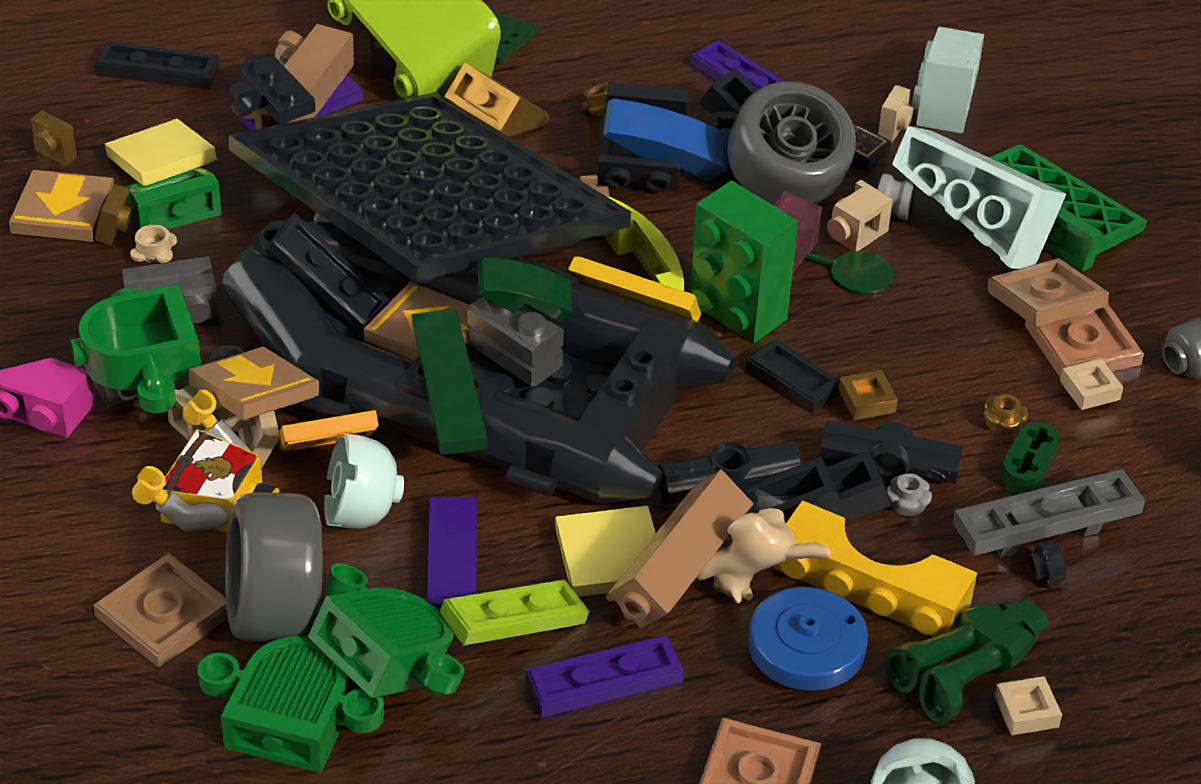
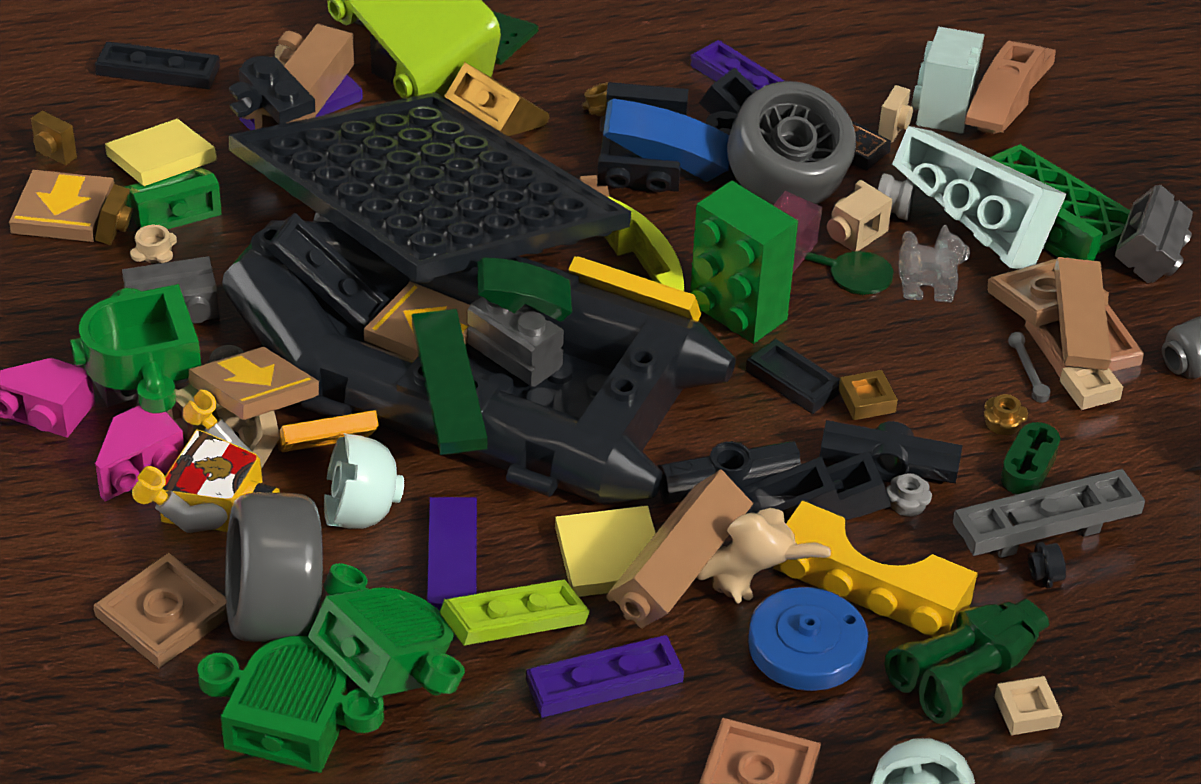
none -> dark pink slope [95,405,184,501]
none -> clear animal [899,225,970,302]
none -> nougat slope [965,41,1056,133]
none -> dark grey hinge [1008,332,1051,403]
none -> medium nougat tile [1054,257,1112,370]
none -> flat silver brick [1115,185,1193,283]

